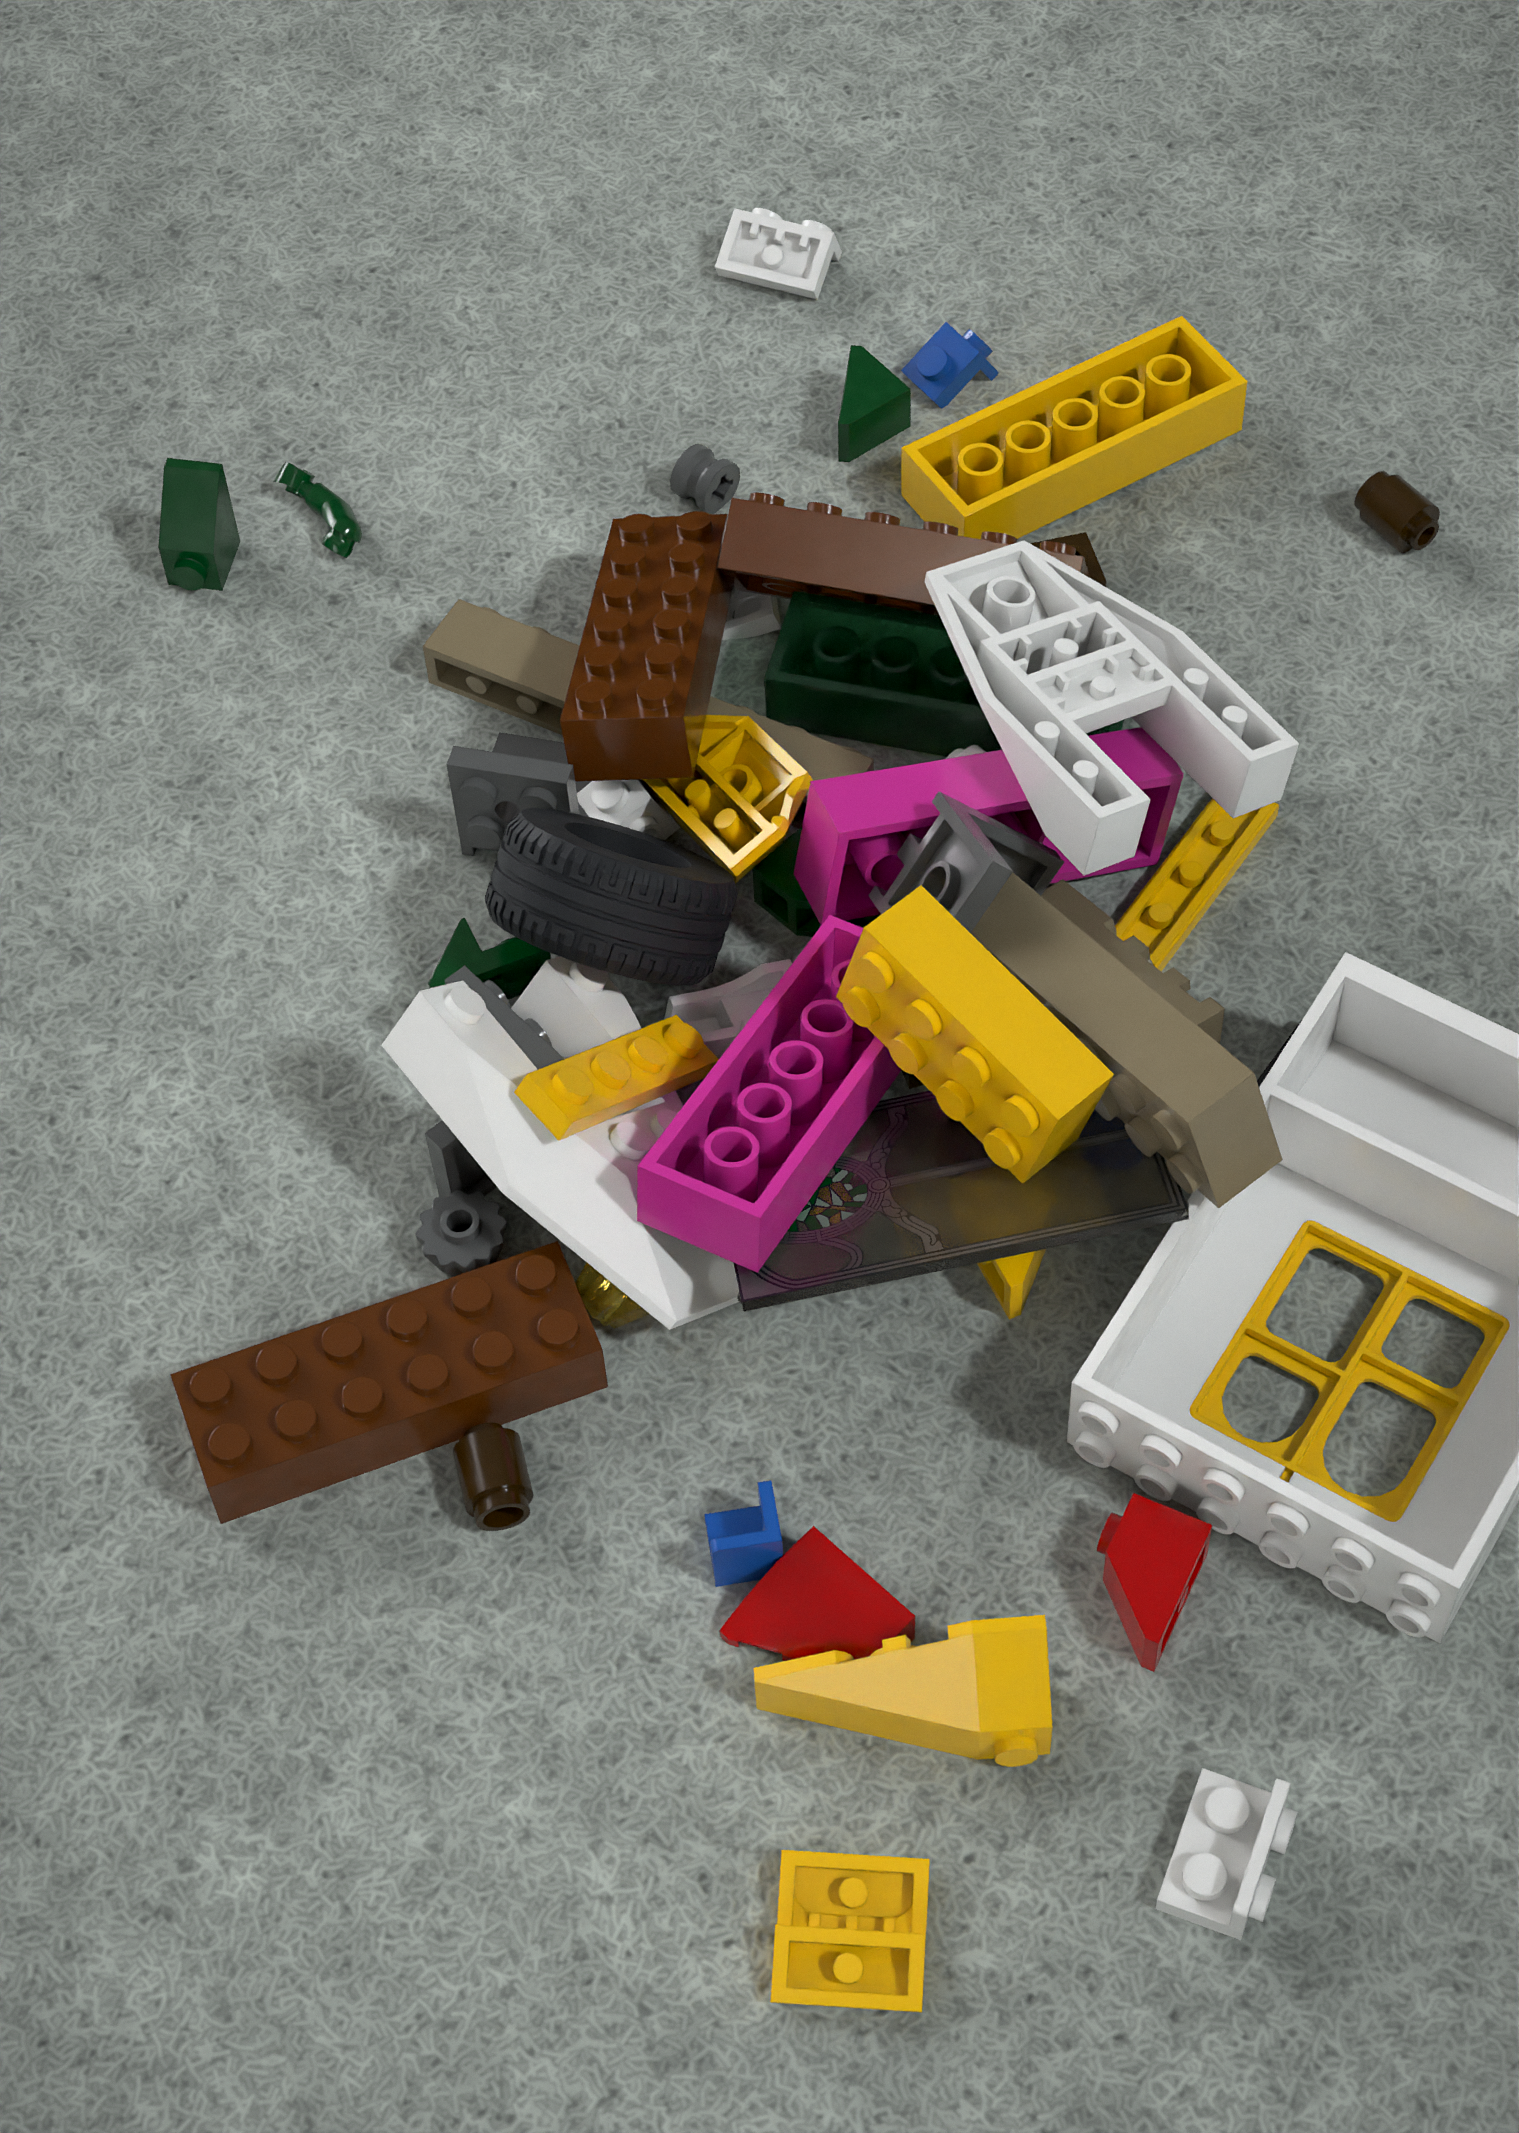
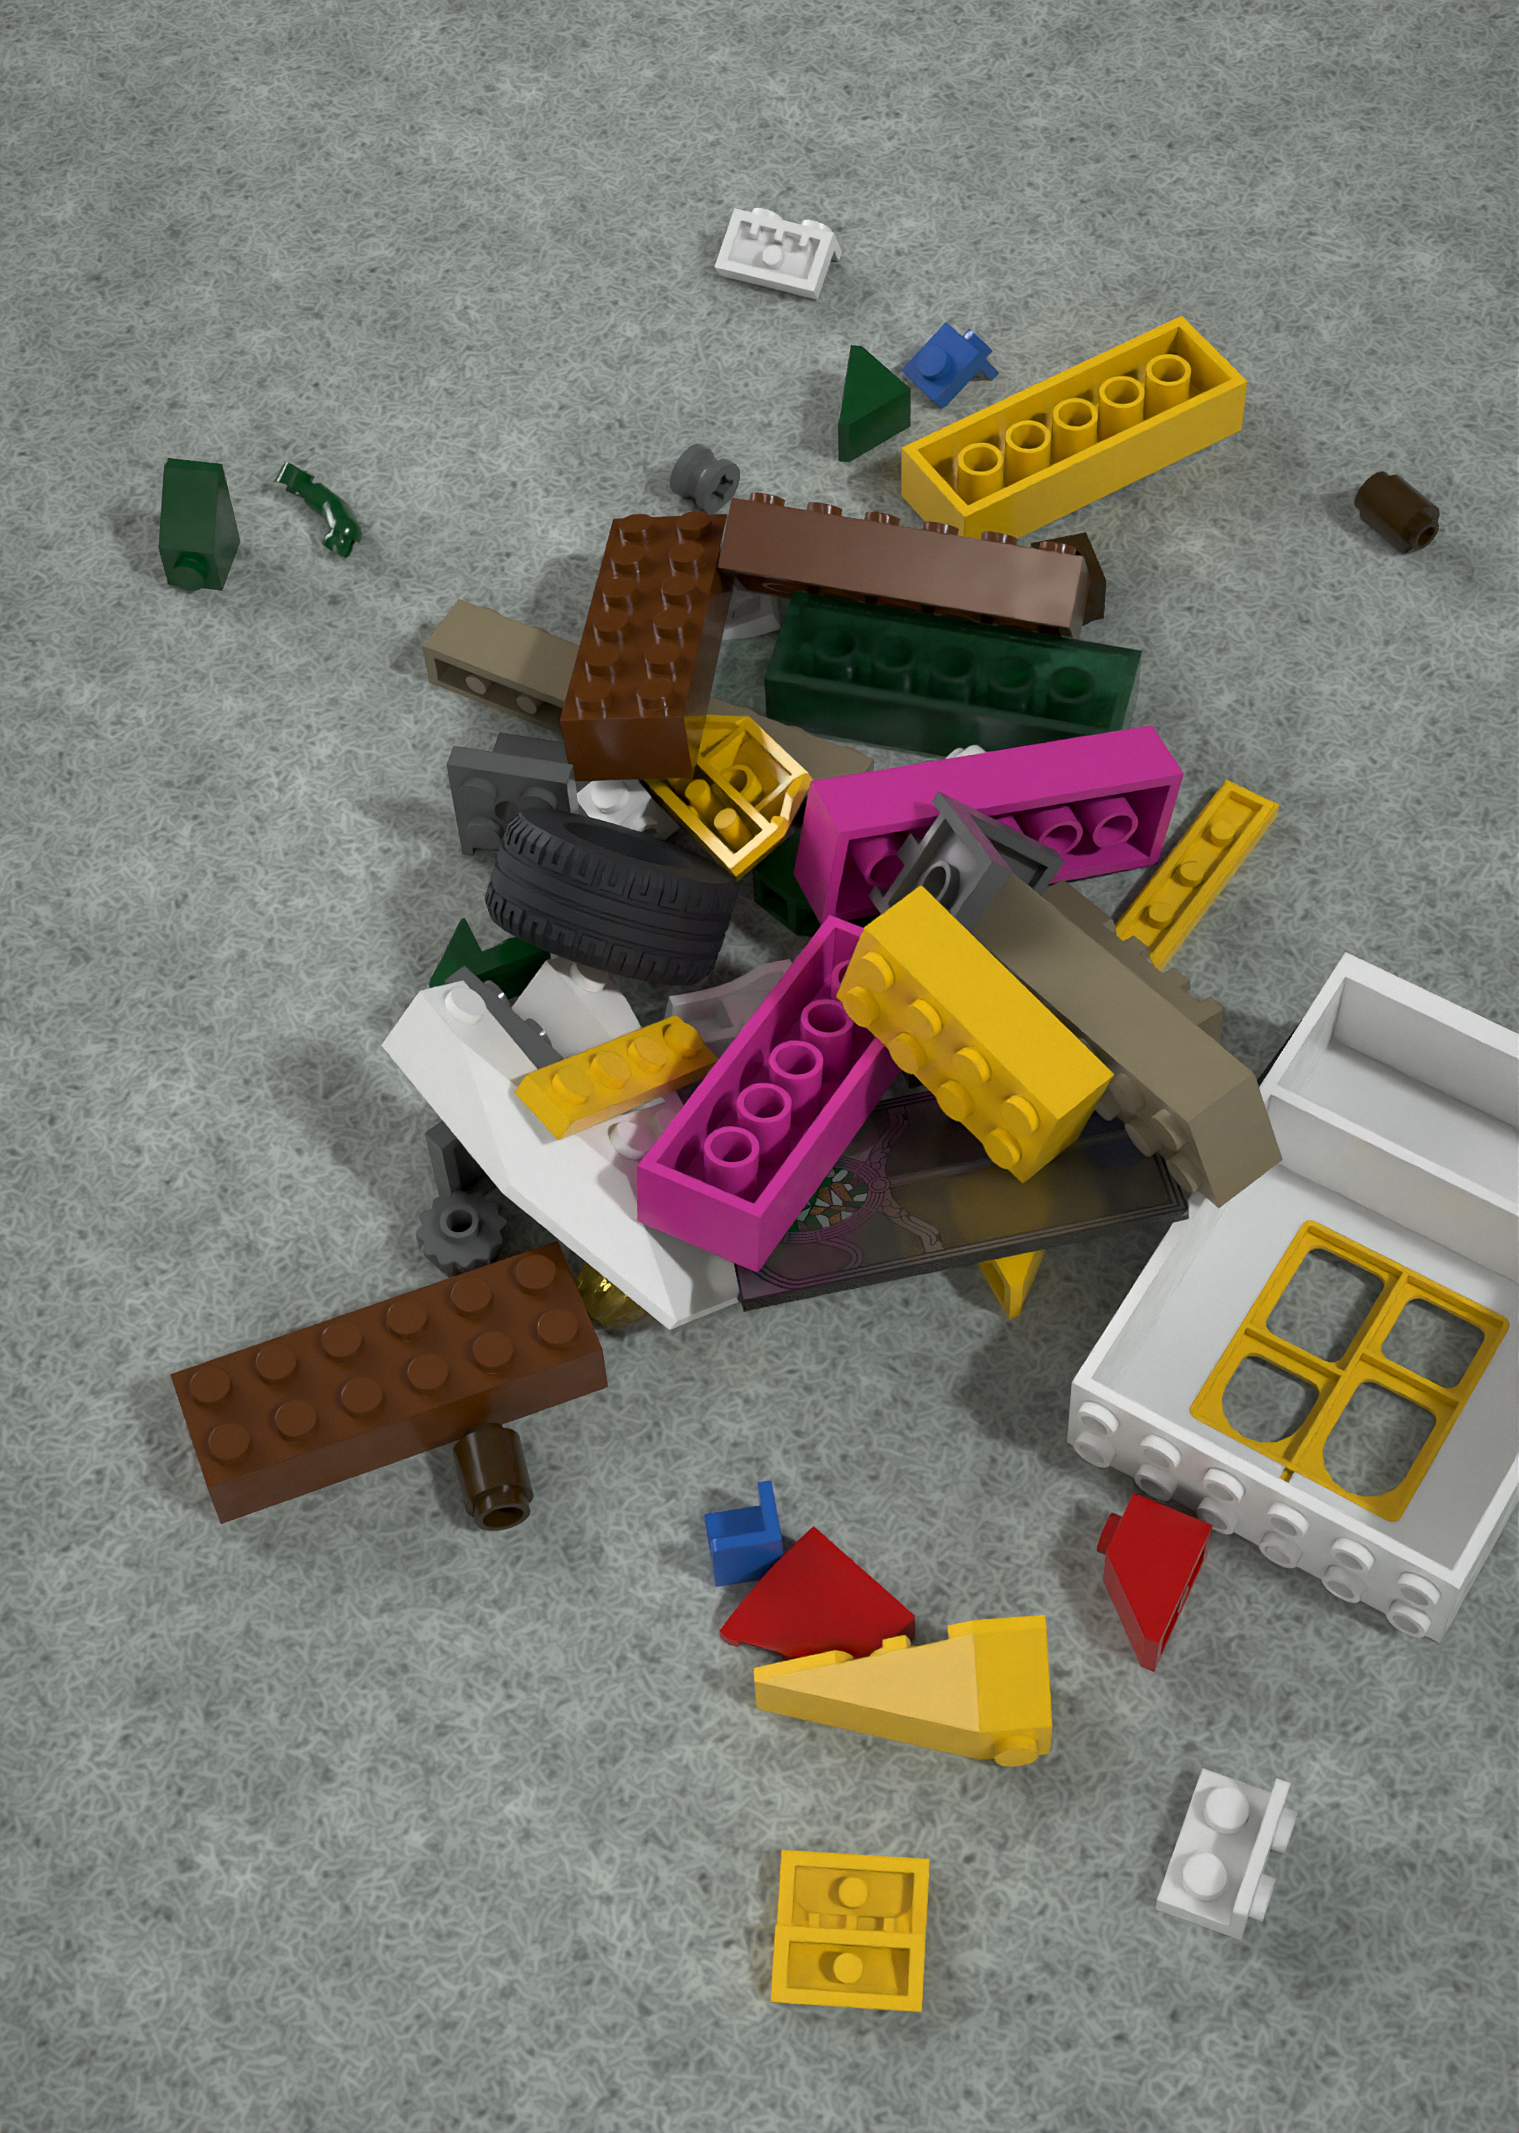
white wedge [924,540,1299,876] -> none

